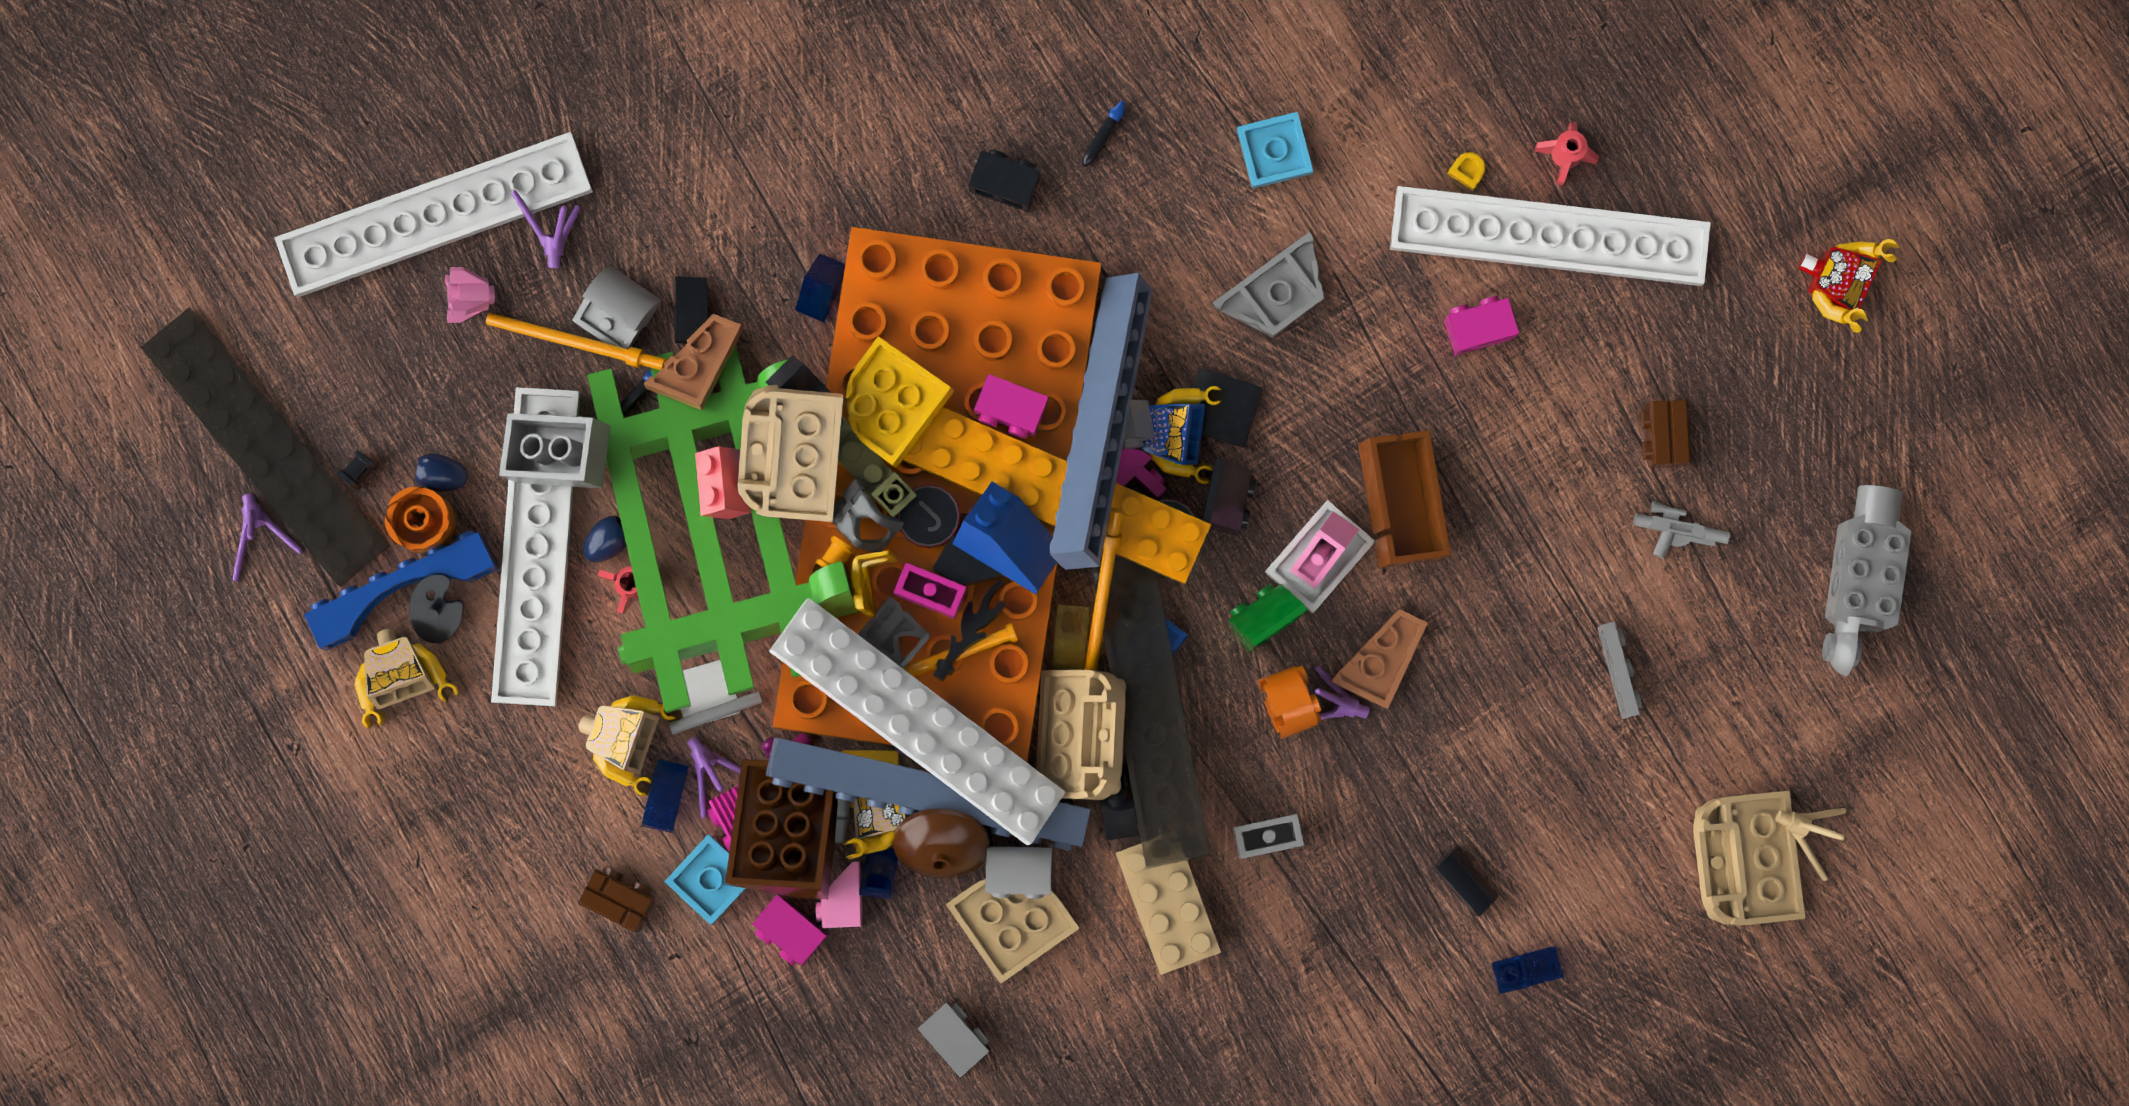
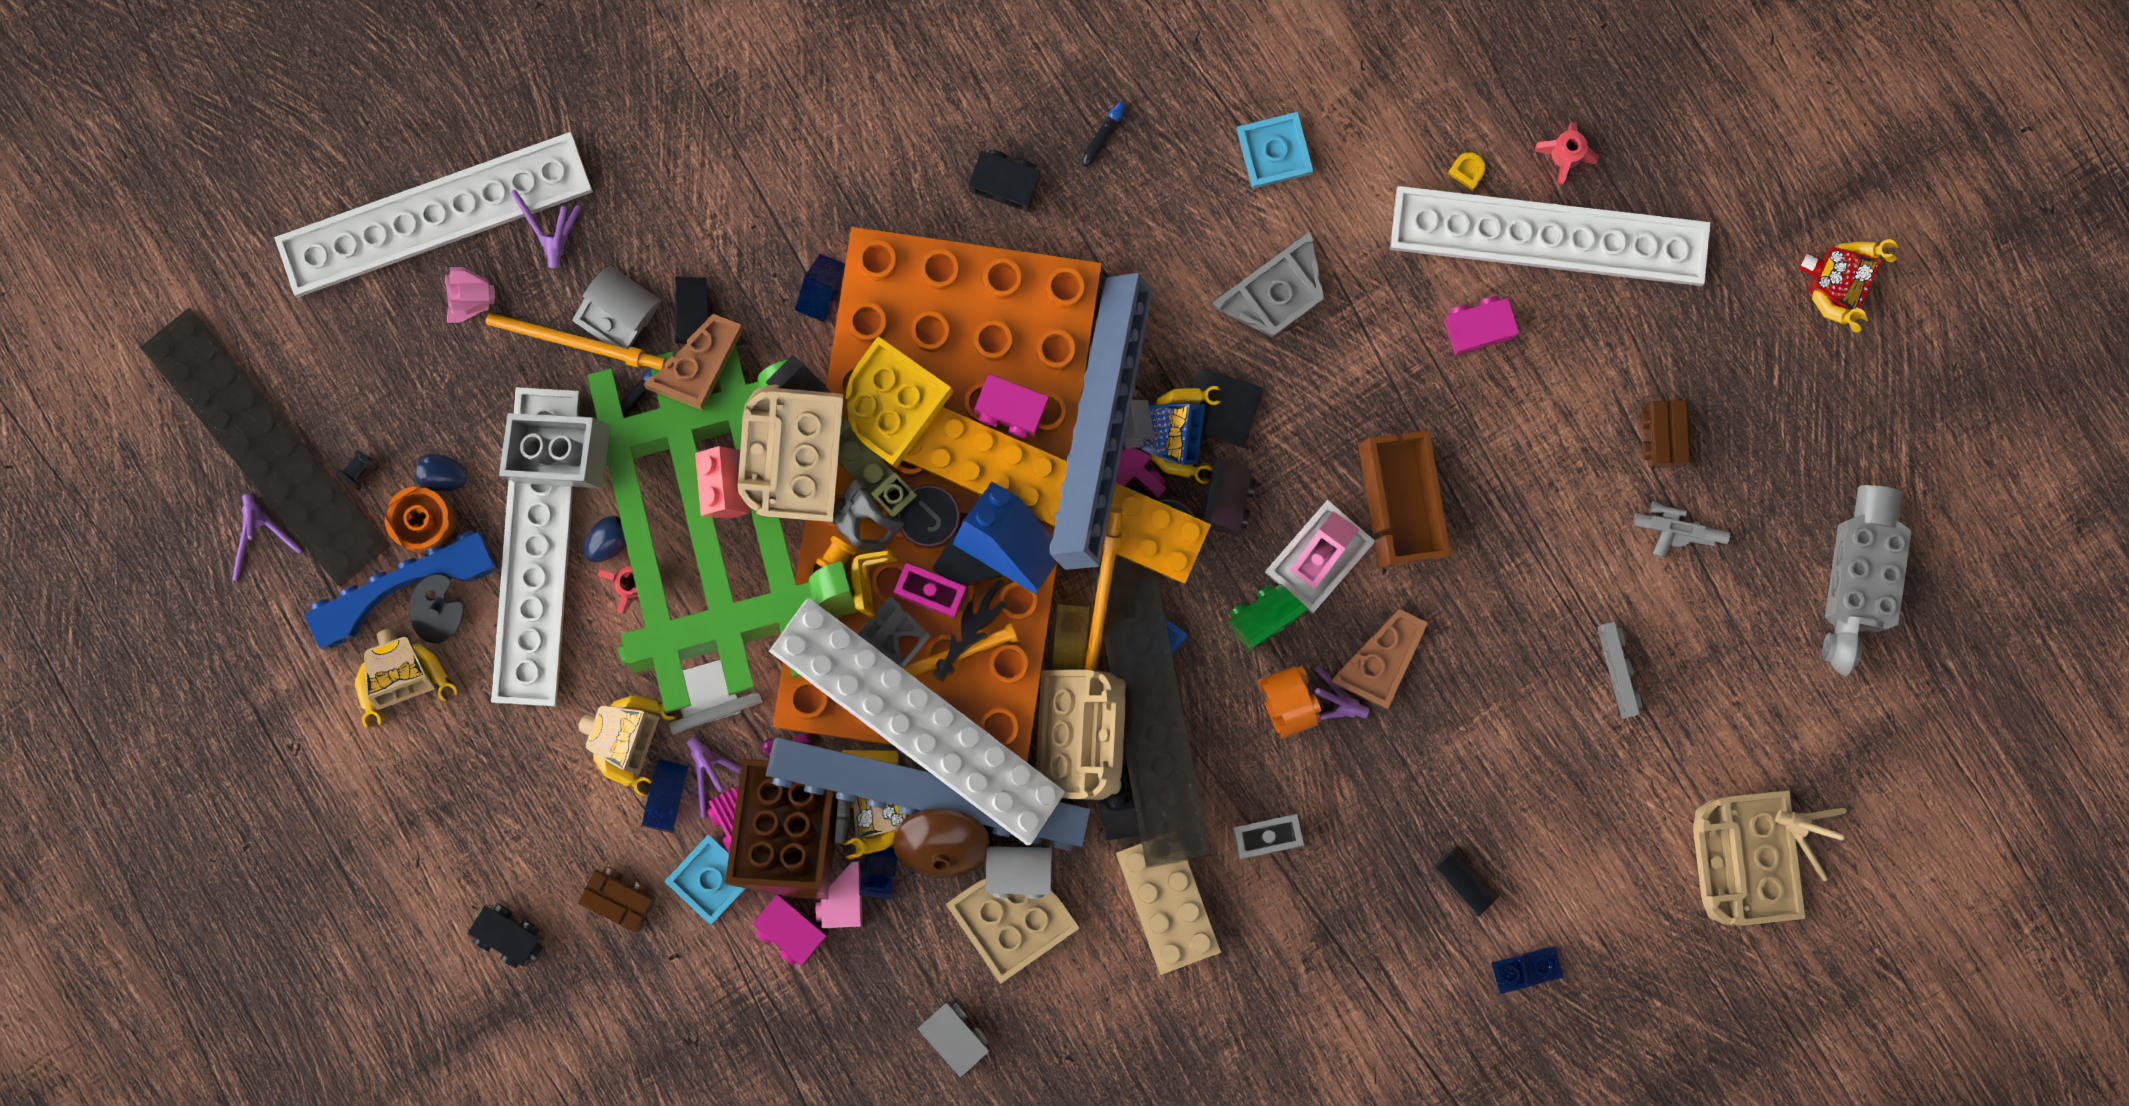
none -> black brick [468,903,545,968]

